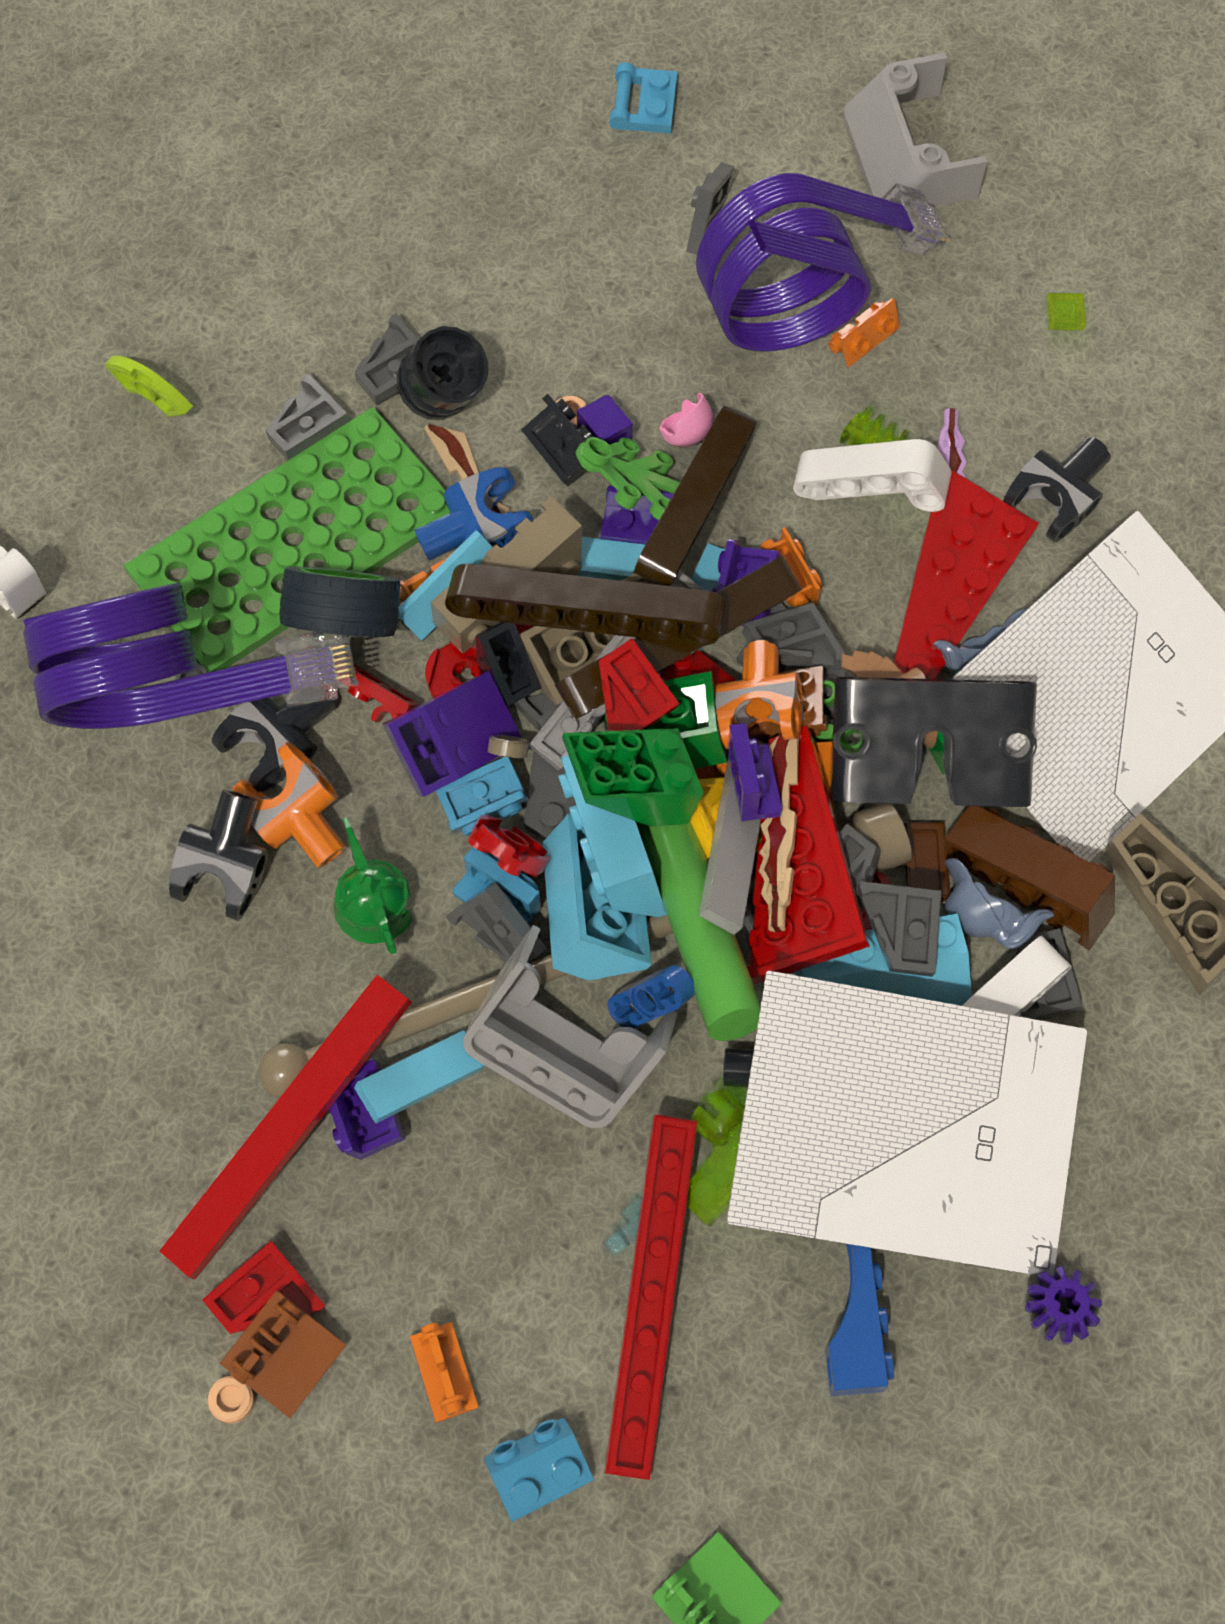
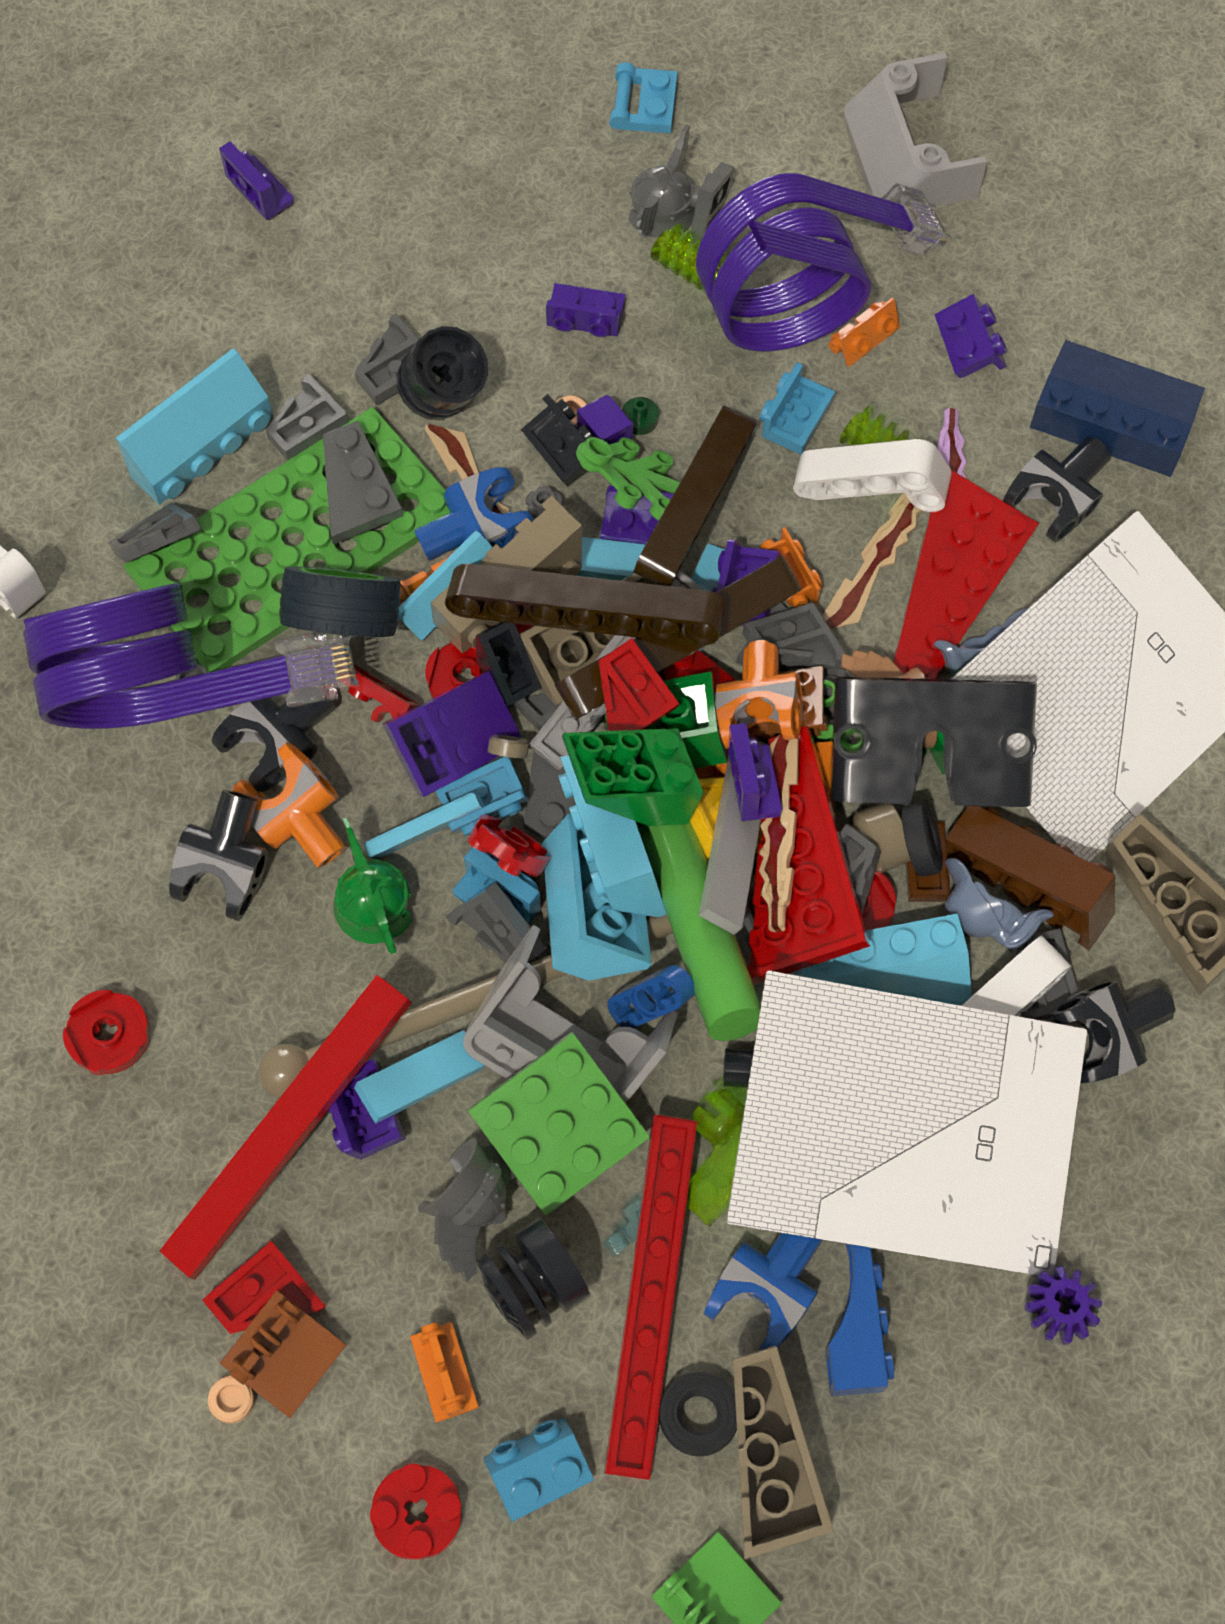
lime tile [104,355,193,417] -> none
bright pink hair [659,392,714,448] -> none
dark grey wing [857,881,941,977] -> none
clear neon green tile [1045,293,1086,330] -> none
none -> red plate [63,990,150,1075]
none -> dark grey wing [107,502,201,562]
none -> medium azure slope [116,348,273,505]
none -> dark purple bracket [219,141,294,220]
none -> dark grey wing [323,421,403,544]
none -> medium azure tile [364,792,485,860]
none -> red plate [370,1463,462,1560]
none -> dark grey helmet [418,1138,516,1282]
none -> bright green plate [468,1032,650,1216]
none -> black wheel [476,1218,590,1340]
none -> dark grey plate [526,486,563,519]
none -> dark purple bracket [546,283,626,337]
none -> dark green tile [622,397,659,435]
none -> dark grey helmet [628,125,695,239]
none -> clear neon green piece [650,223,730,290]
none -> black tyre [659,1372,737,1457]
none -> blue connector [703,1233,823,1351]
none -> dark tan wedge [733,1345,834,1560]
none -> dark azure bracket [759,362,836,455]
none -> tan sword [822,493,923,629]
none -> black tyre [902,802,943,877]
none -> dark purple bracket [934,294,1007,378]
none -> dark blue slope [1030,340,1205,477]
none -> black connector [1051,980,1175,1084]

